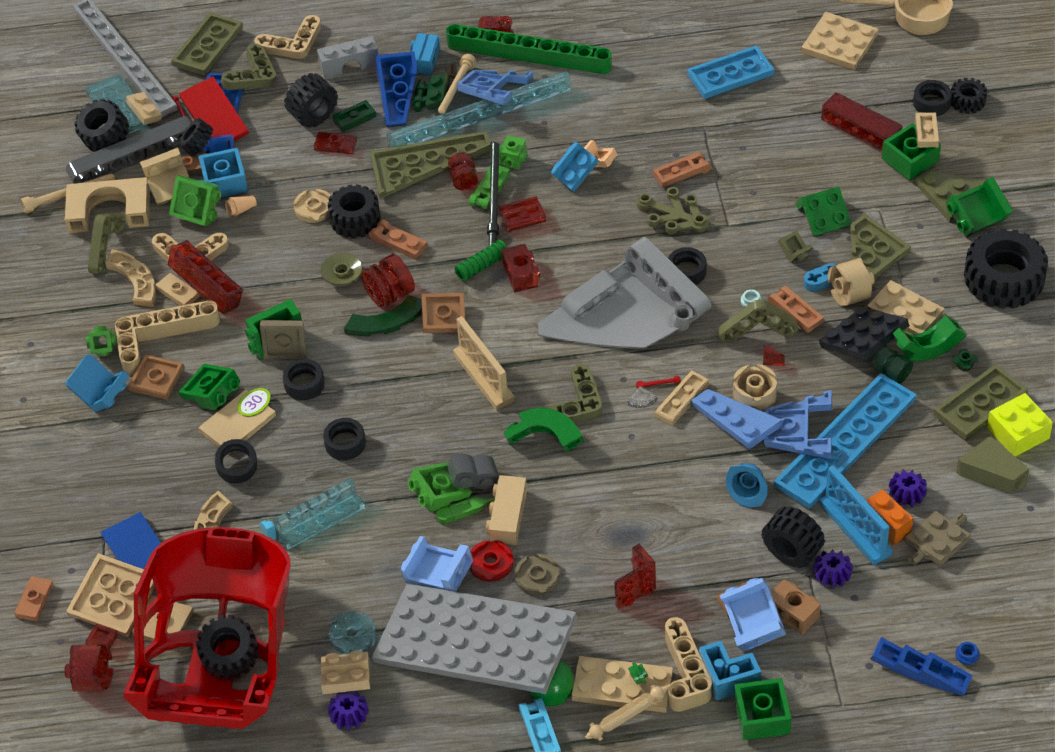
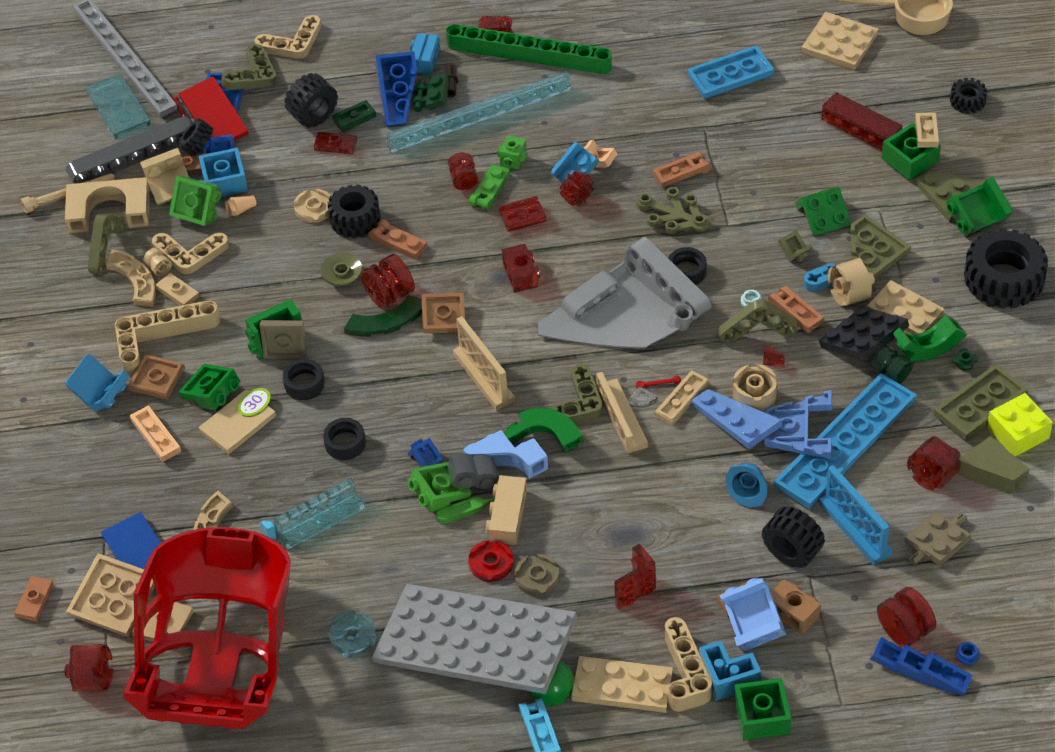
black tyre [74,99,129,152] -> none
clear red plate [85,623,118,653] -> none
bright green brick [86,325,118,357] -> none
tan plate [126,92,162,125] -> none
clear red brick [167,240,243,315] -> none
olive plate [171,12,243,76] -> none
black tyre [196,615,259,680] -> none
black tyre [215,439,257,483] -> none
light grey arch [317,36,378,79] -> none
tan plate [321,650,370,694] -> none
dark purple gear [328,691,369,731] -> none
olive wing [370,131,491,199] -> none
light blue panel [401,536,474,592] -> none
tan piece [438,54,476,114] -> none
green piece [455,240,509,282] -> none
medium blue wing [457,70,533,105] -> none
pearl dark grey bar [487,142,499,246] -> none
tan wheel [585,684,669,741] -> none
green plate [628,662,648,685] -> none
dark purple gear [813,548,853,589] -> none
orange brick [866,489,913,546] -> none
dark purple gear [889,469,927,508] -> none
black tyre [913,80,952,116] -> none
none -> light nougat plate [130,405,181,462]
none -> tan wheel [144,247,172,276]
none -> blue bracket [408,438,444,467]
none -> light blue arch [463,430,548,479]
none -> clear red gear [560,170,594,206]
none -> tan fence [596,372,648,454]
none -> clear red wheel [877,587,937,647]
none -> clear red brick [907,436,961,490]

